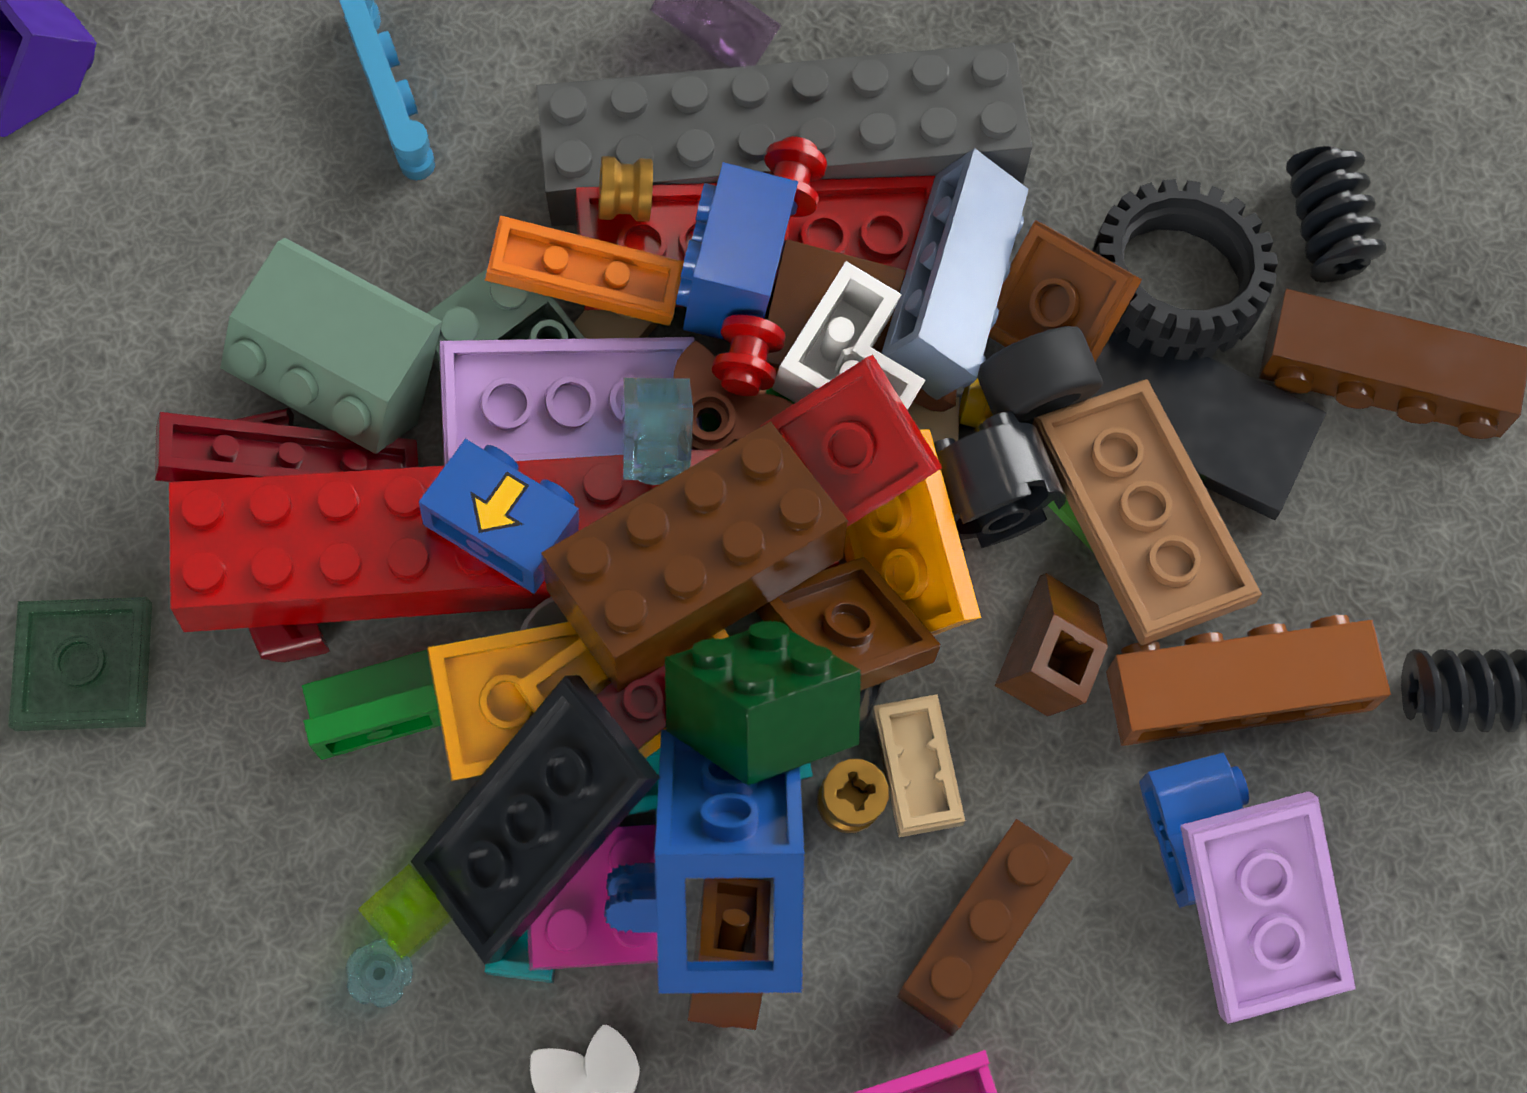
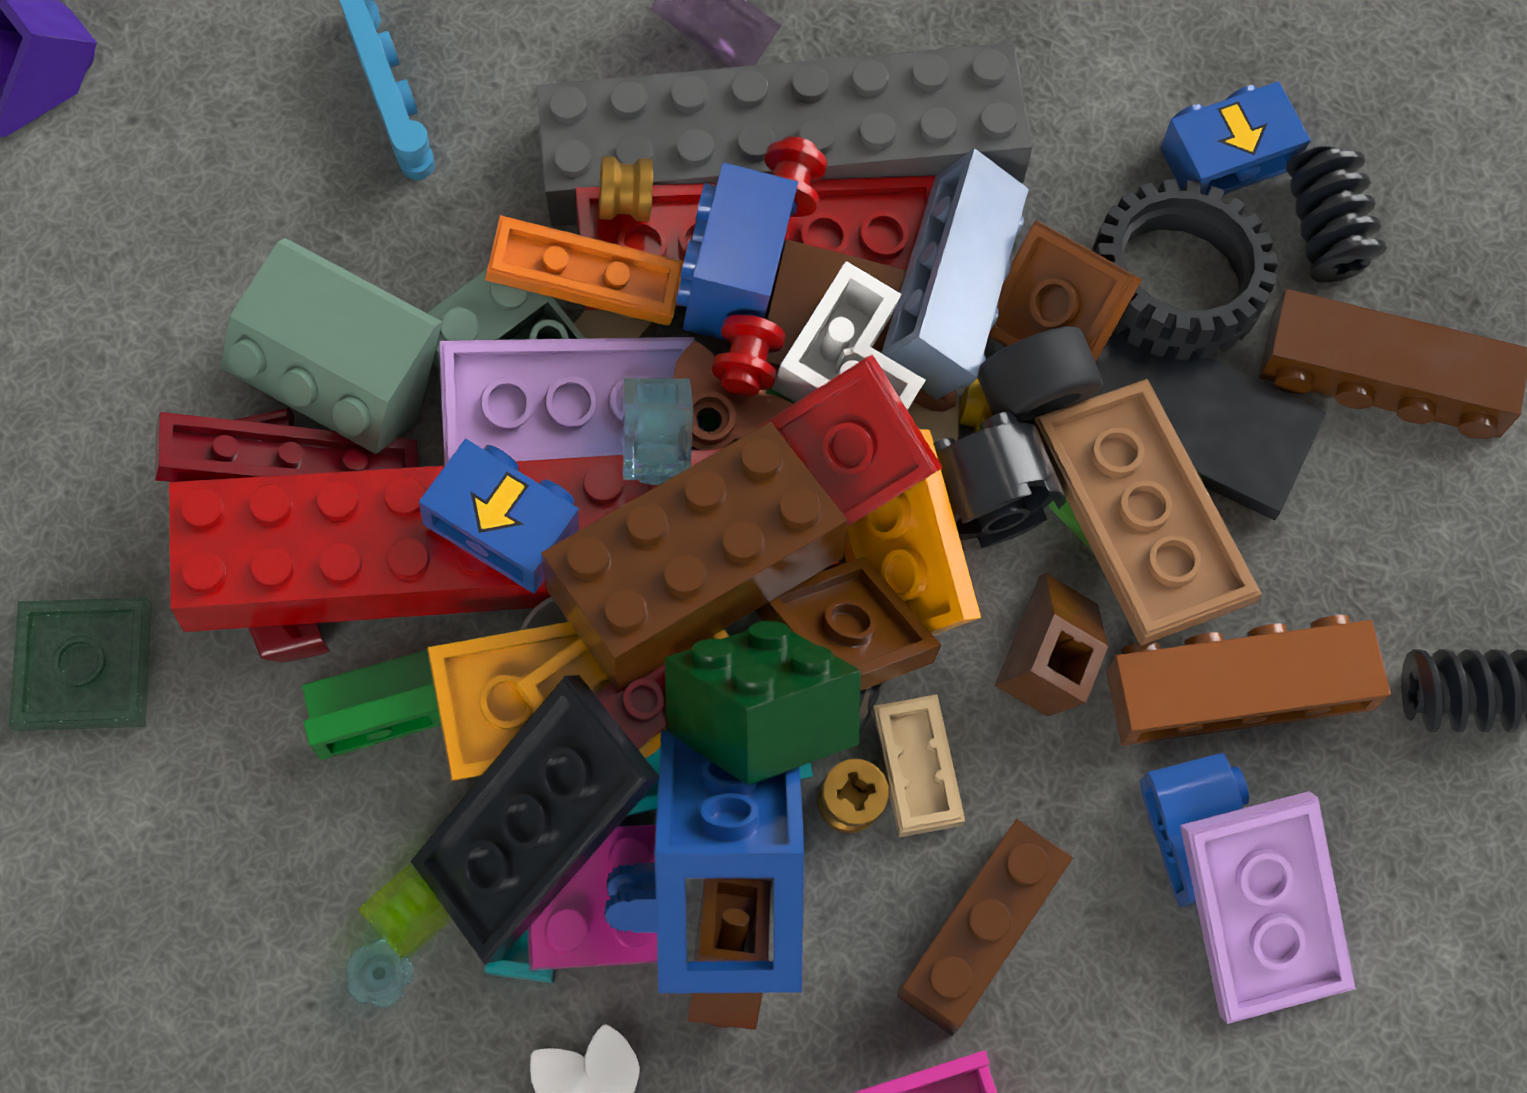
none -> blue brick [1160,81,1311,195]

